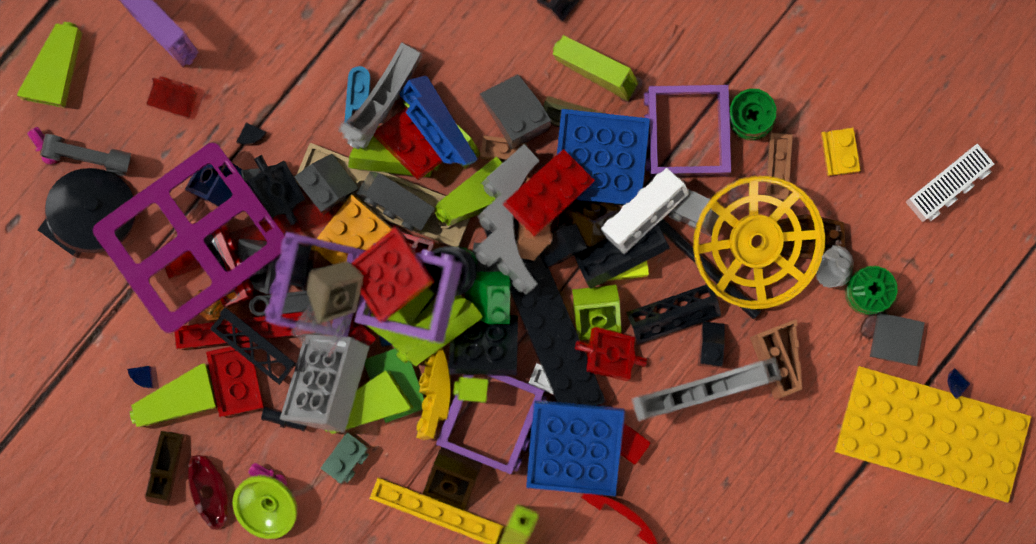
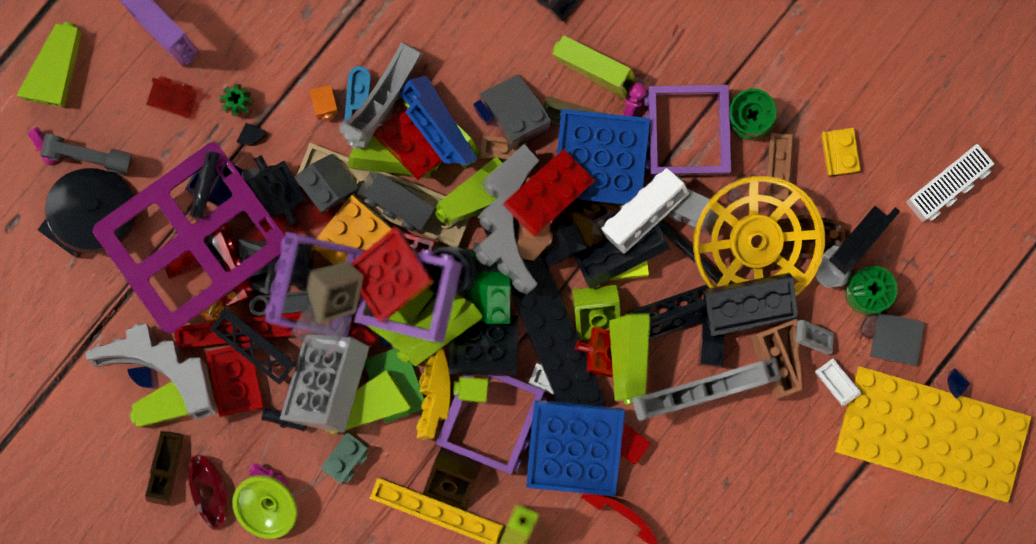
none -> light grey arch [85,323,217,420]
none -> black pin [189,150,220,219]
none -> green piece [220,84,253,116]
none -> orange brick [309,85,339,121]
none -> clear blue tile [473,100,493,126]
none -> lime slope [609,314,649,405]
none -> dark pink axle [622,82,646,117]
none -> black gear [702,273,798,336]
none -> light grey plate [796,320,834,355]
none -> white tile [815,359,861,407]
none -> black fence [828,206,900,275]

